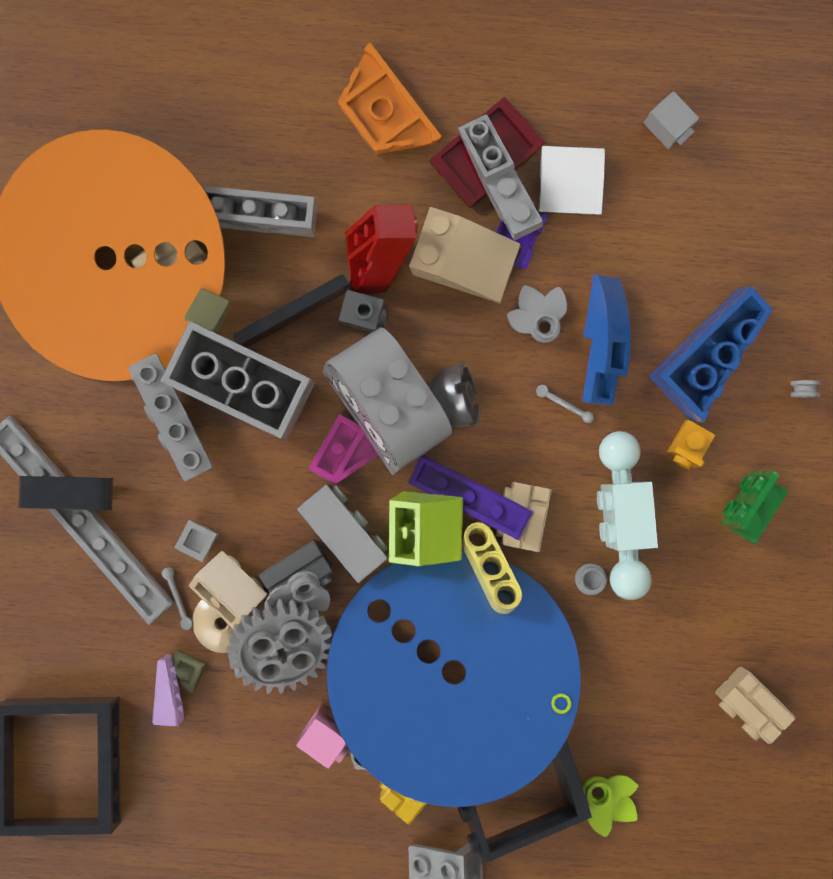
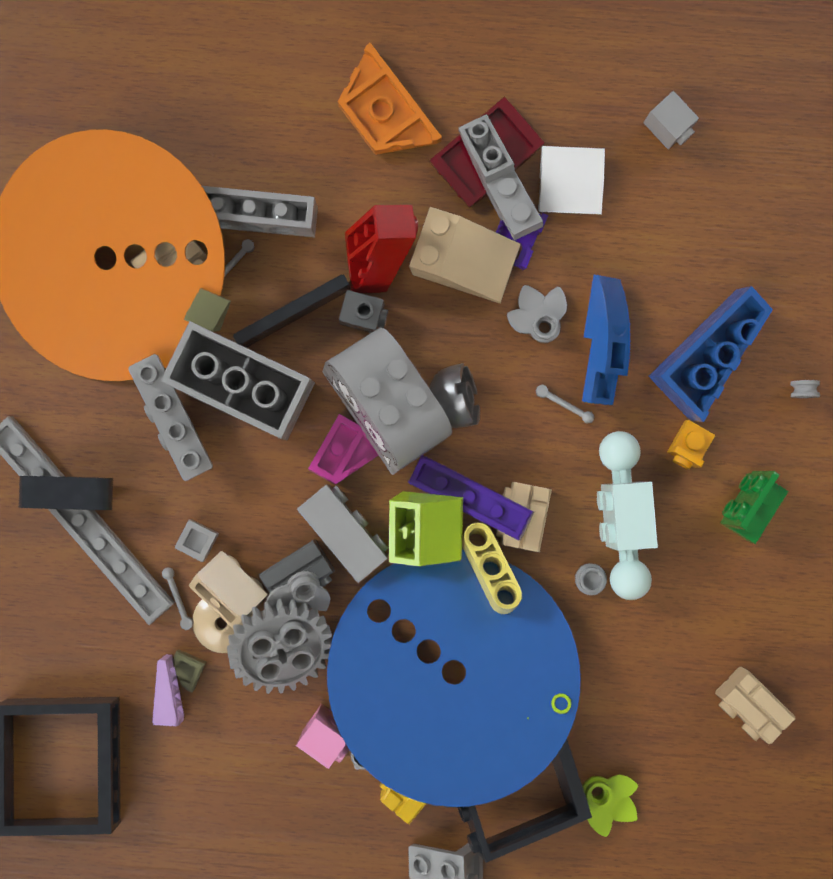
none -> light grey hinge [224,239,255,277]

